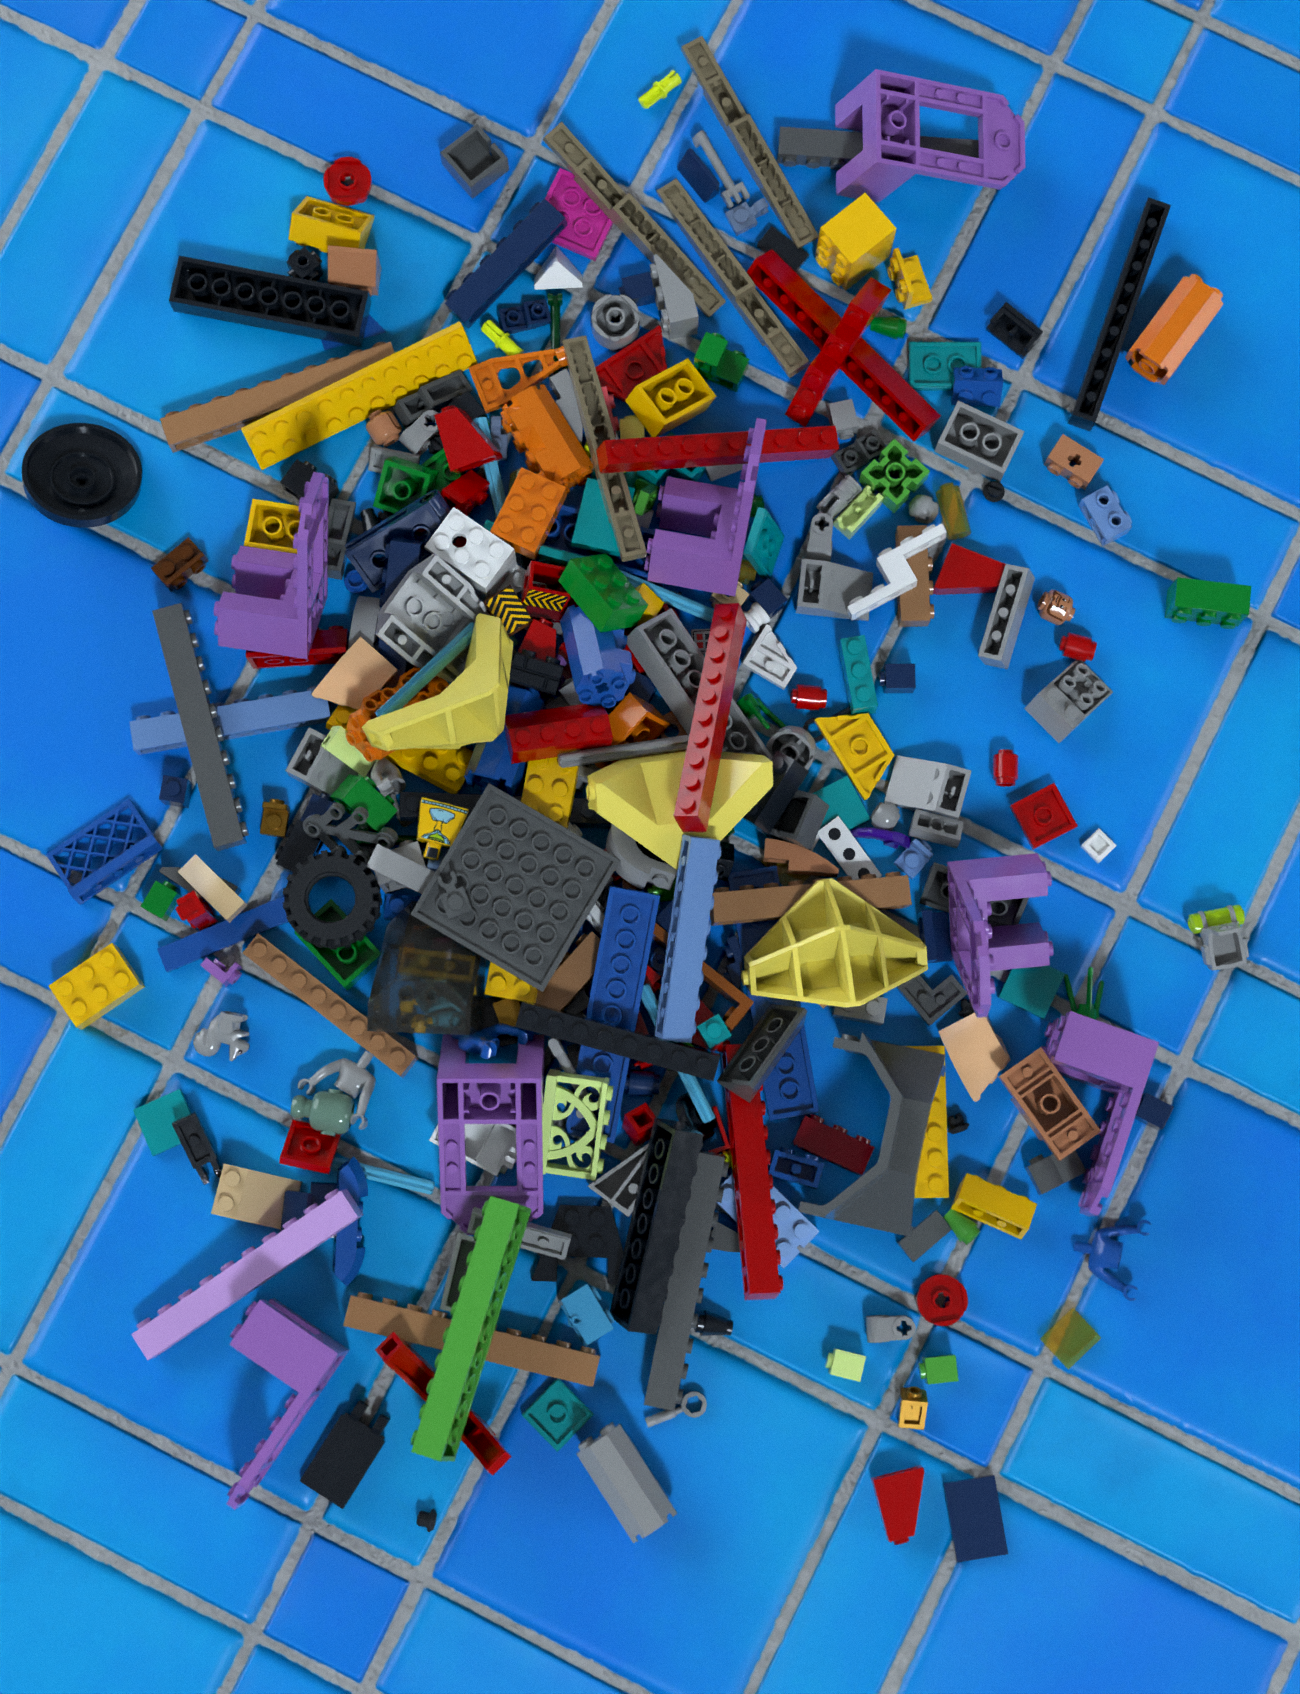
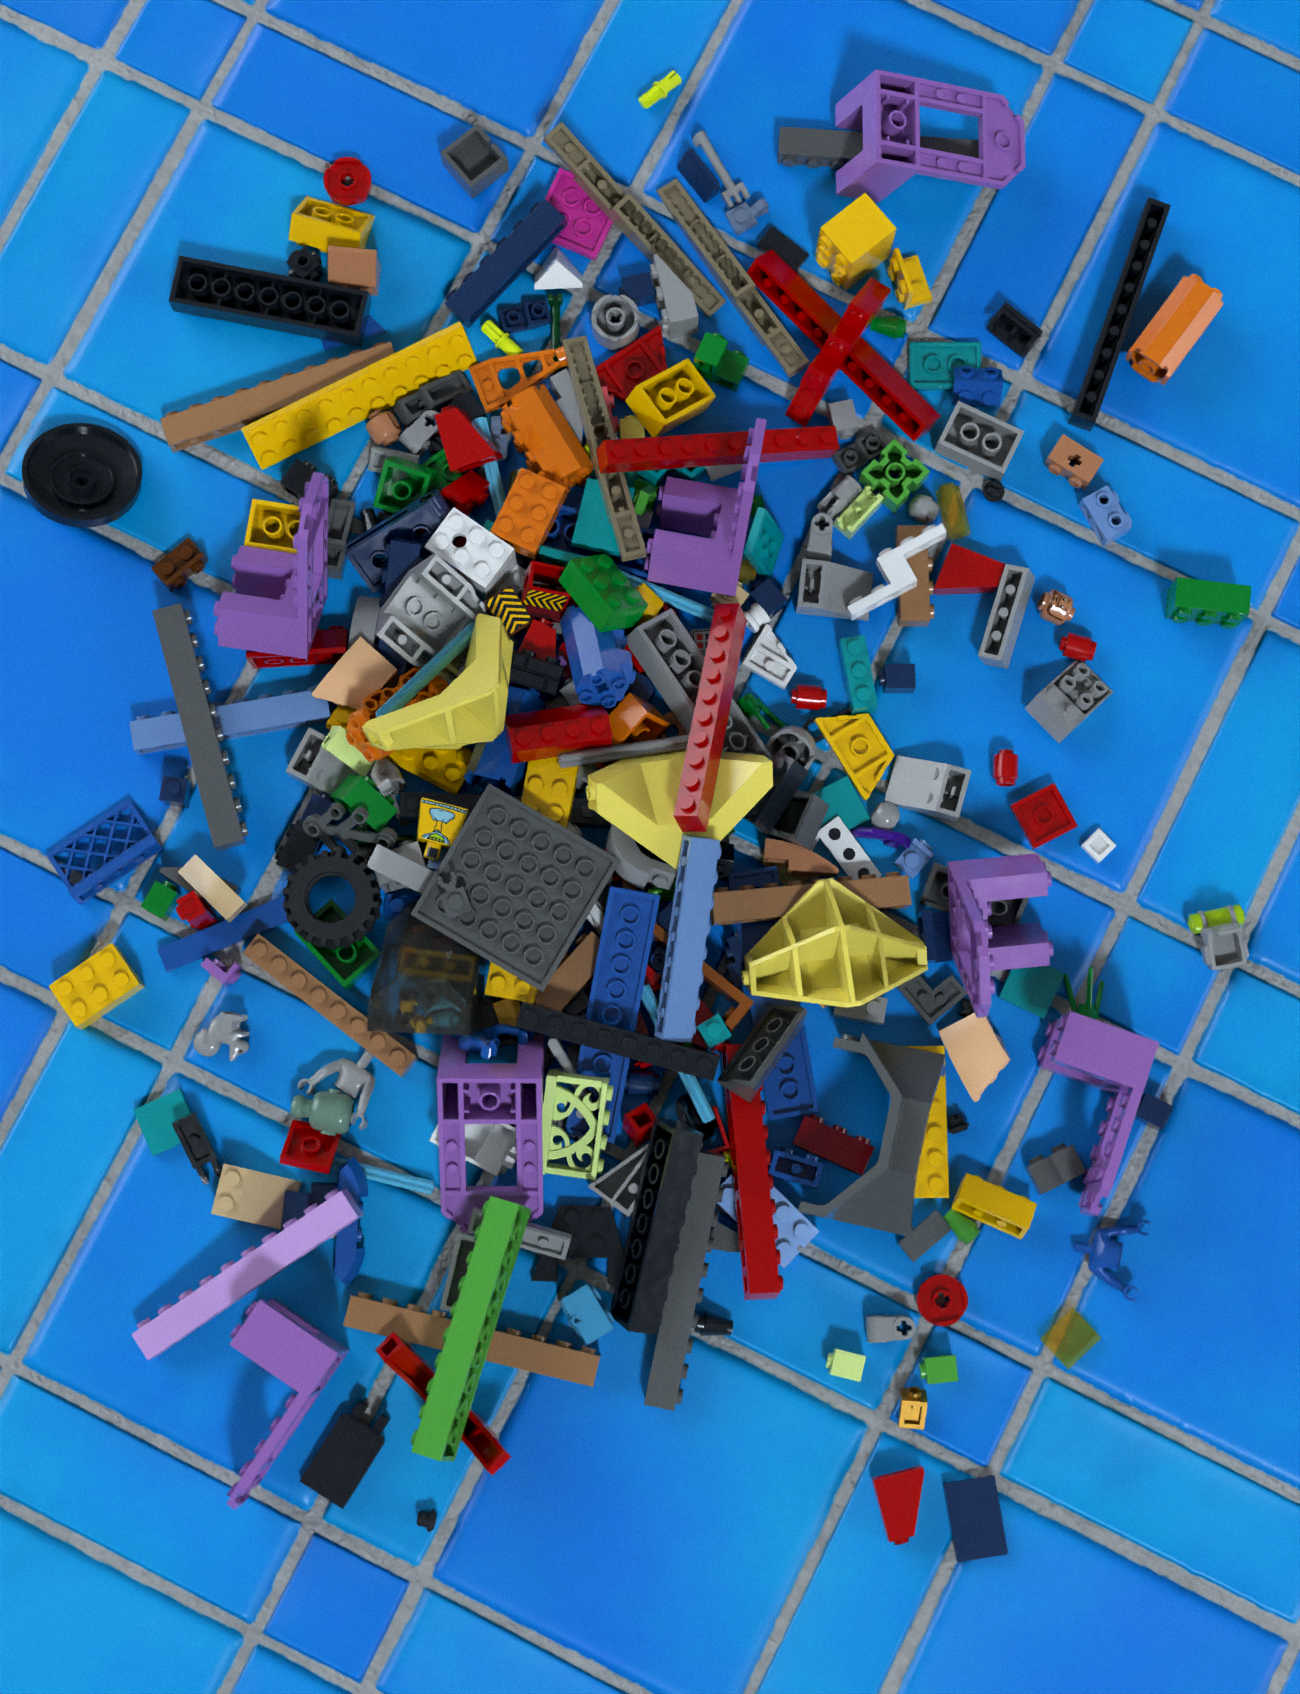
pearl gold bracket [260,799,290,838] -> none
blue plate [344,569,368,594] -> none
teal tile [522,1378,594,1452] -> none
light grey brick [576,1422,677,1543] -> none
light grey piece [645,1391,707,1428] -> none
dark tan slope [681,36,819,249] -> none
light grey brick [908,809,964,849] -> none
nougat brick [999,1047,1101,1161] -> none

